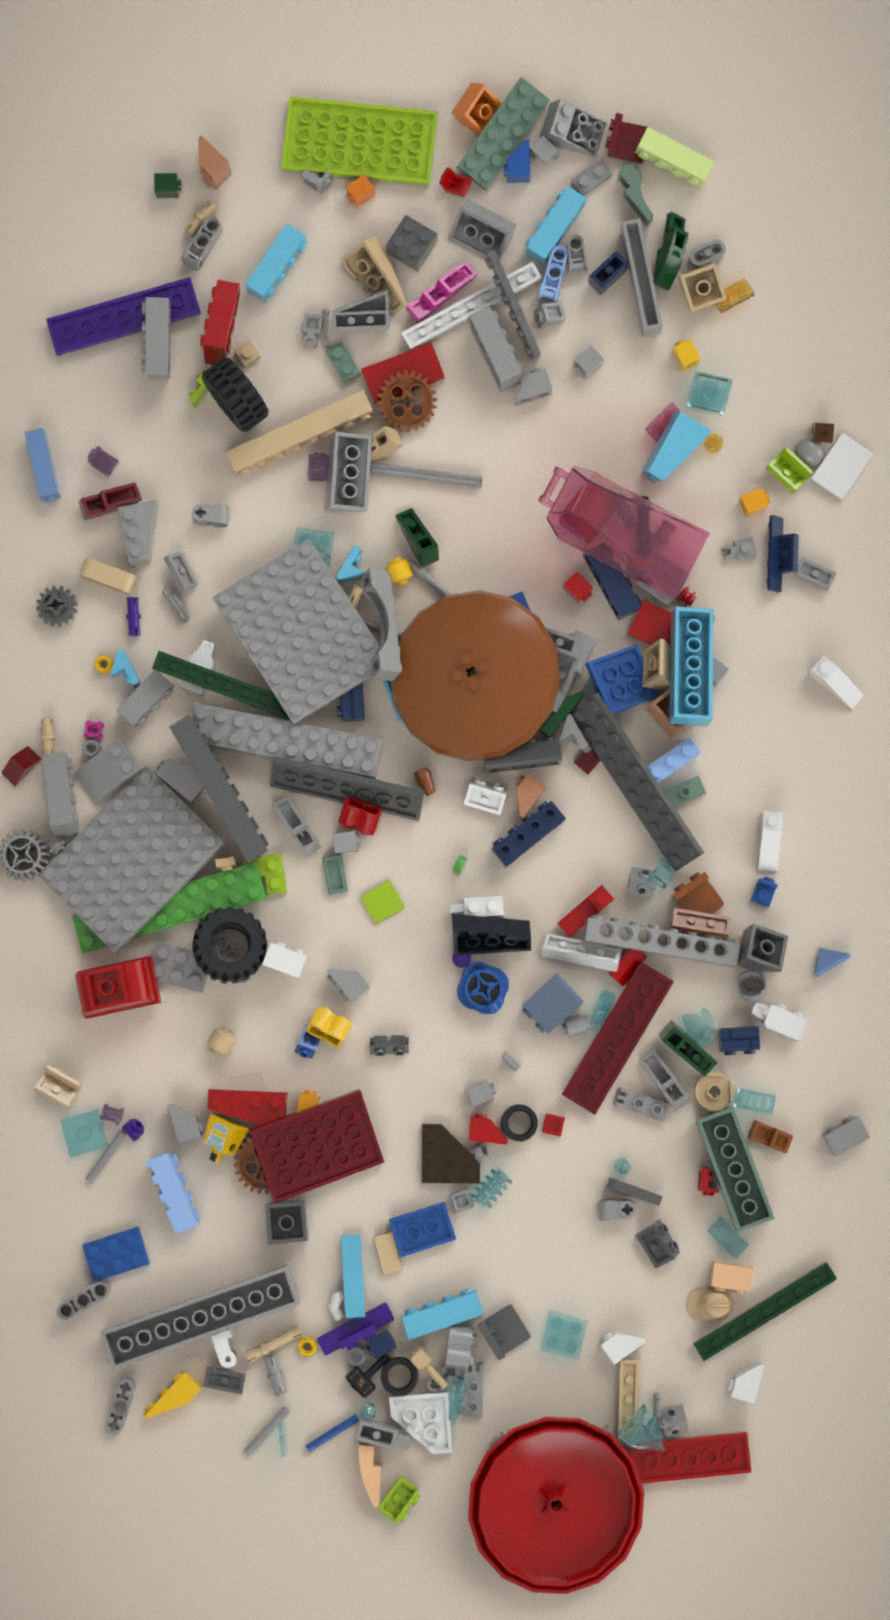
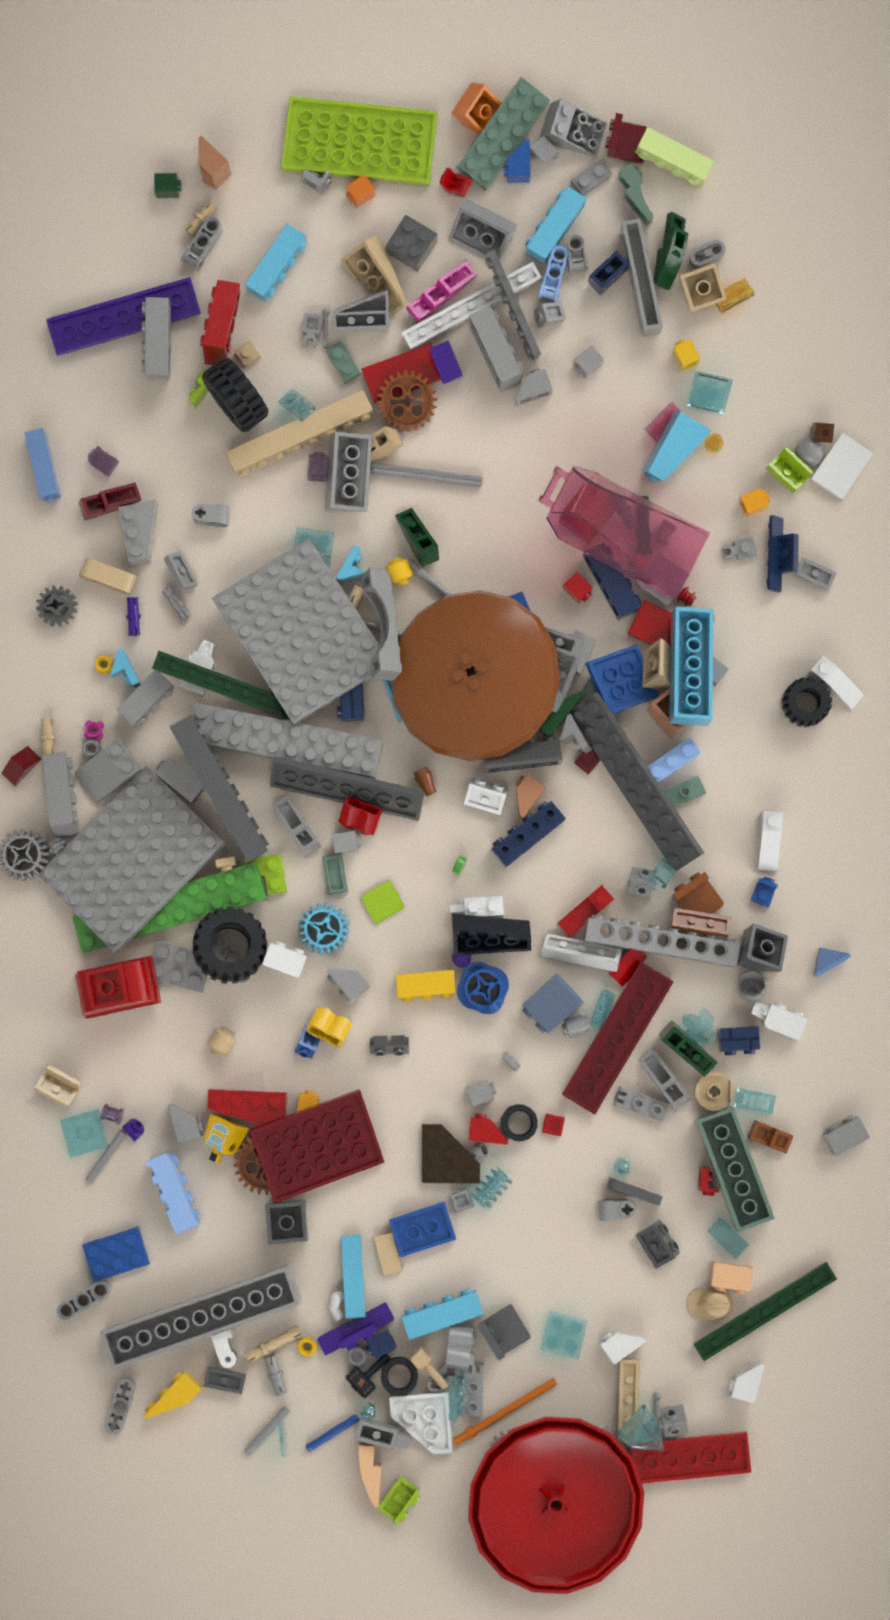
none -> clear light blue slope [278,389,316,421]
none -> medium azure gear [298,903,350,955]
none -> yellow brick [396,970,456,1002]
none -> dark purple hinge [429,341,463,384]
none -> orange bar [453,1377,557,1446]
none -> black tyre [781,677,832,727]

